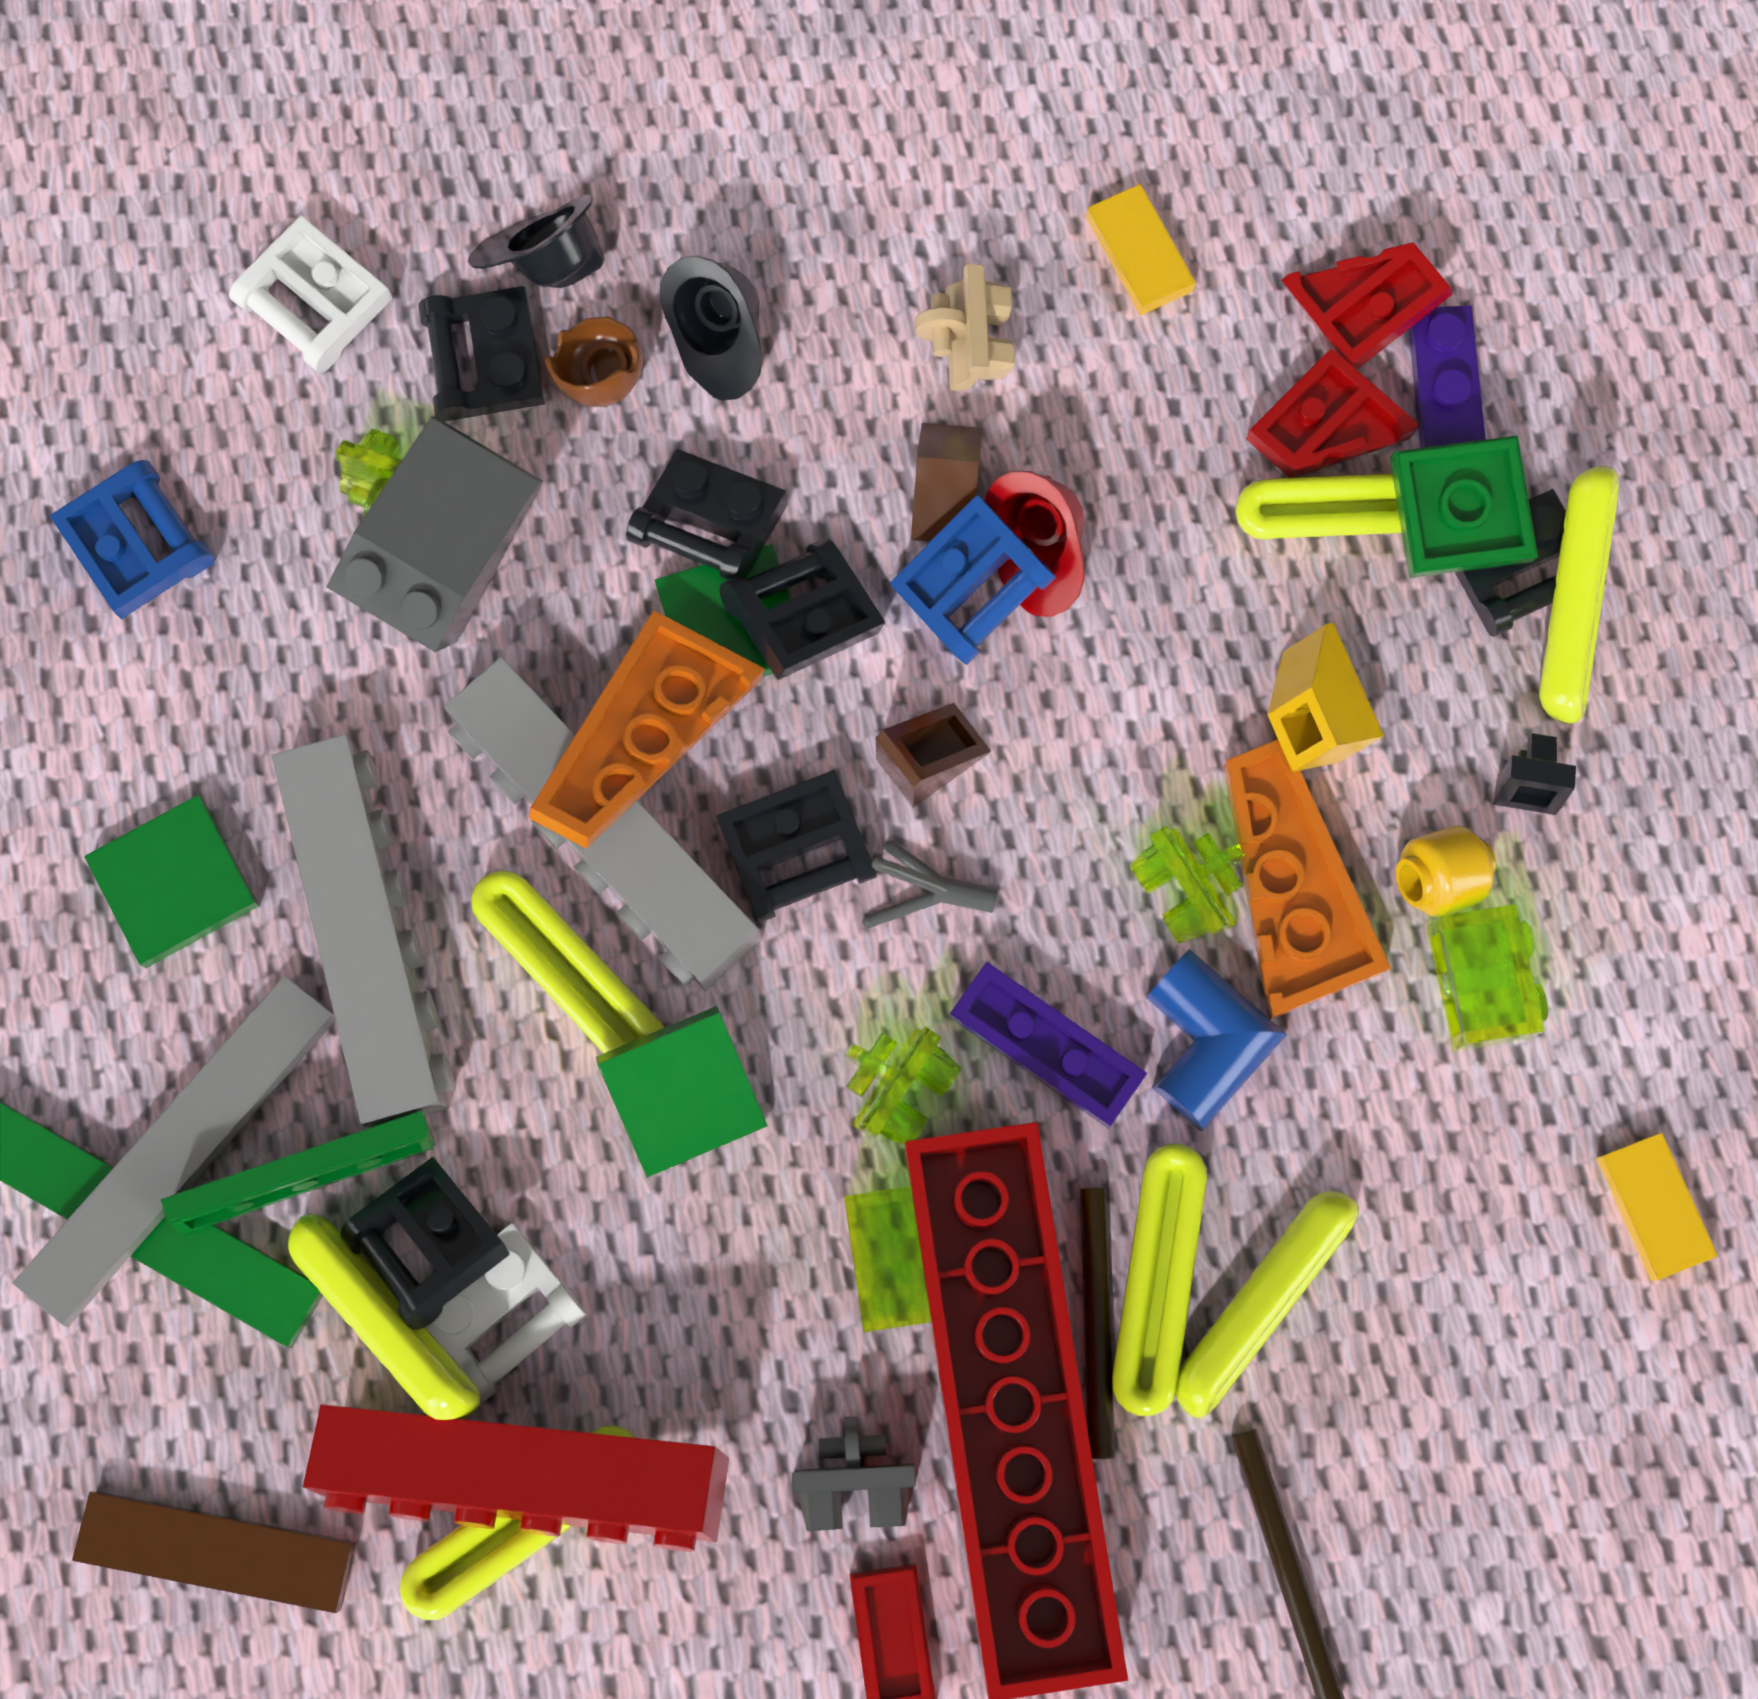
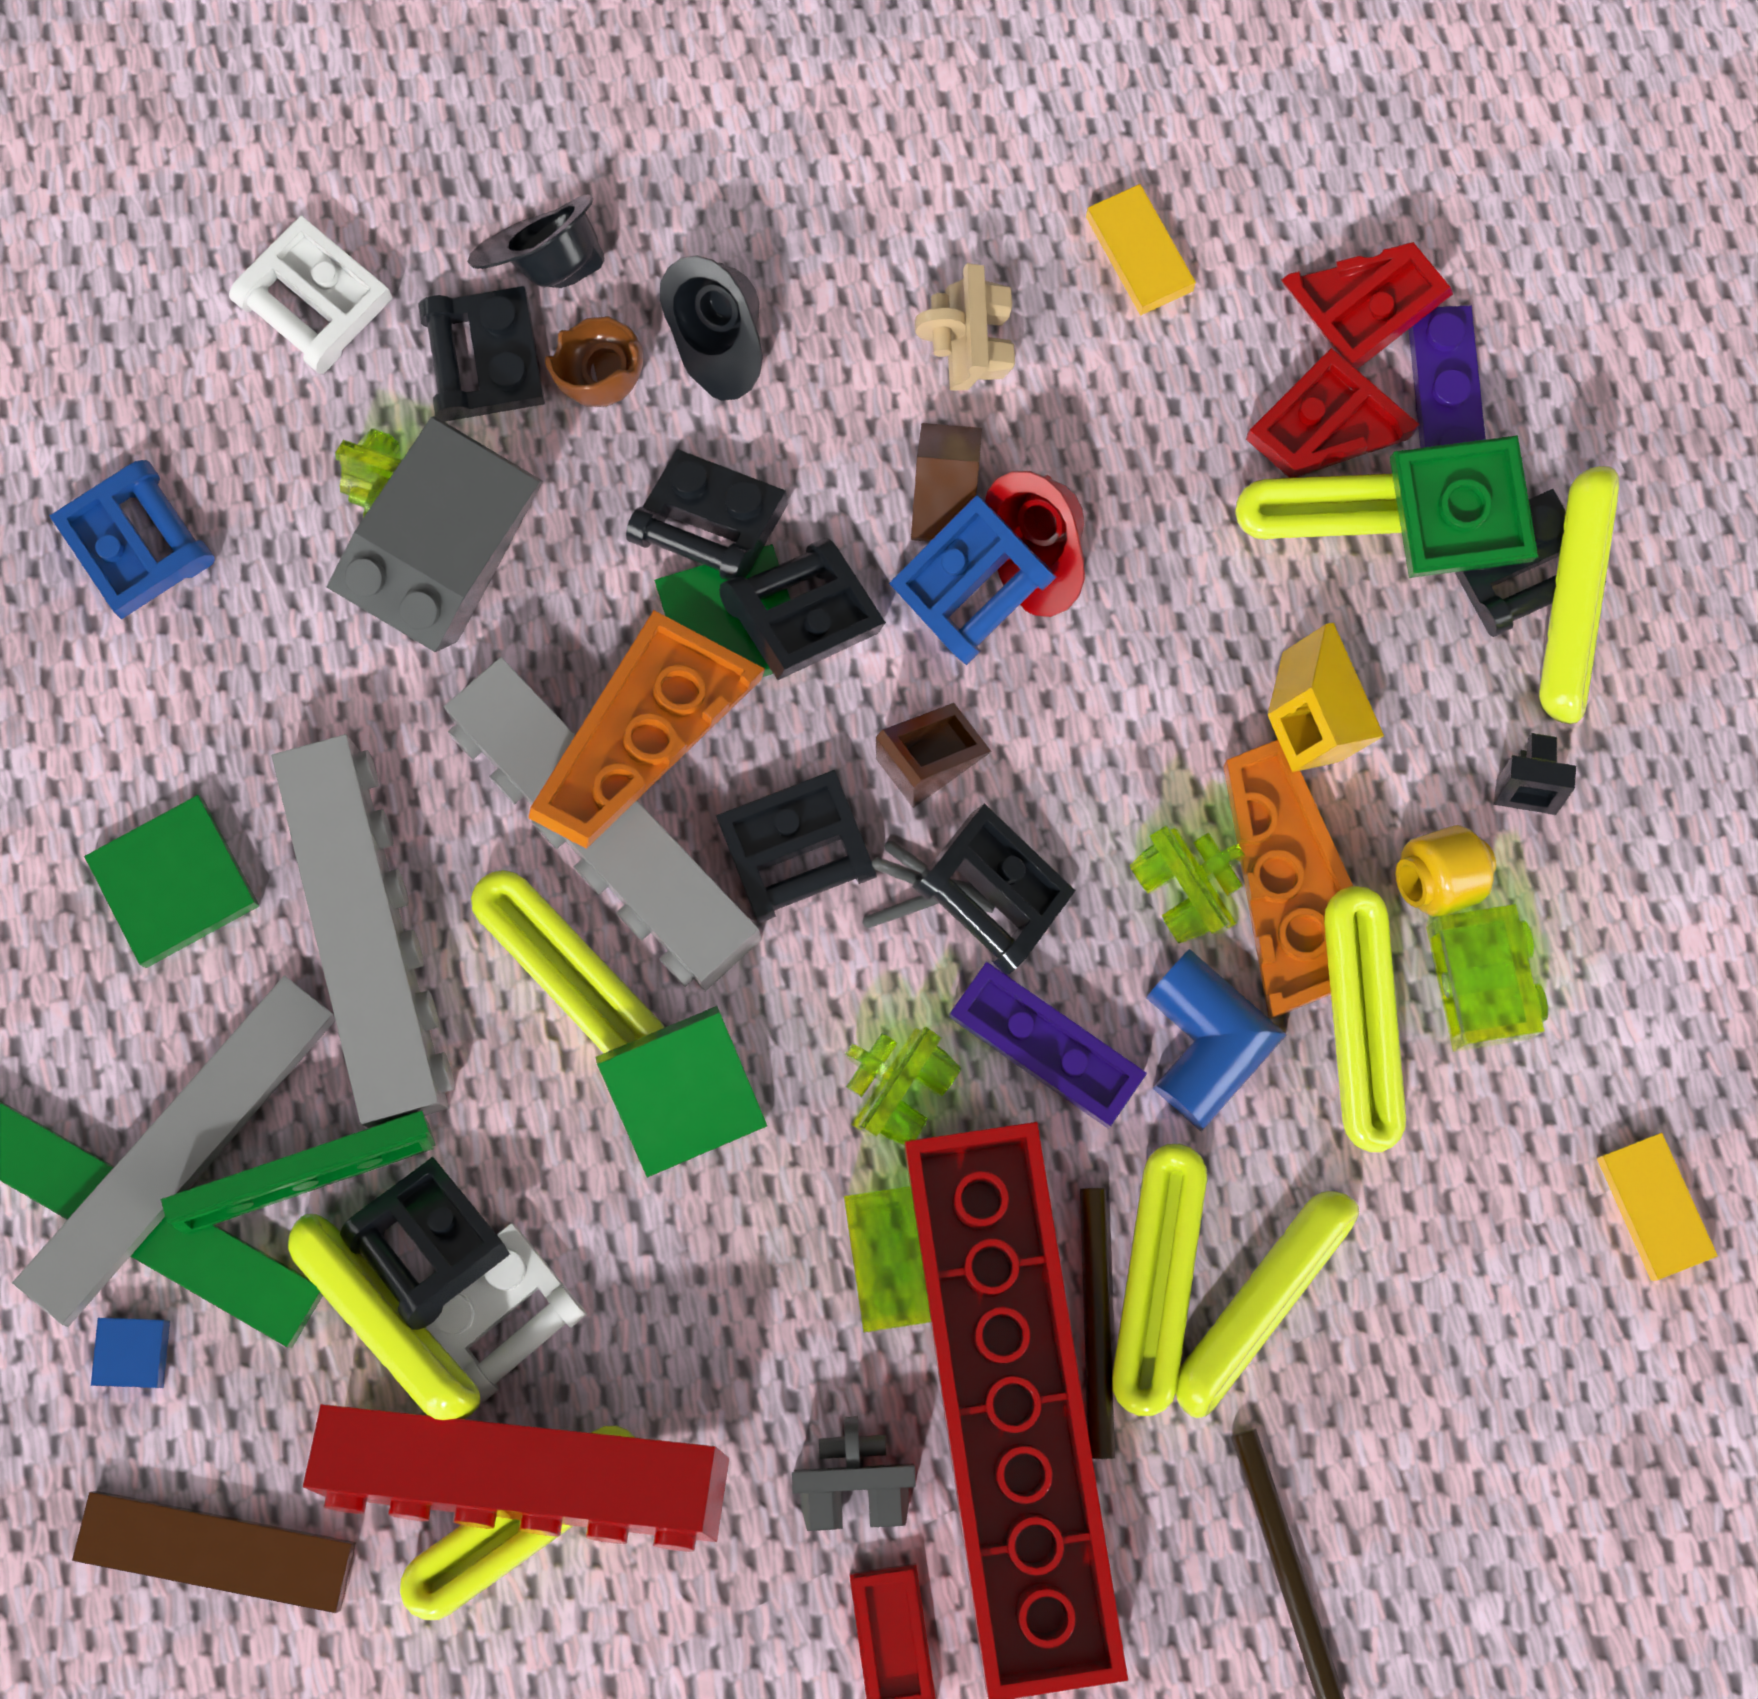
none -> blue tile [91,1318,170,1388]
none -> black plate [912,803,1076,975]
none -> neon yellow piece [1324,886,1406,1153]

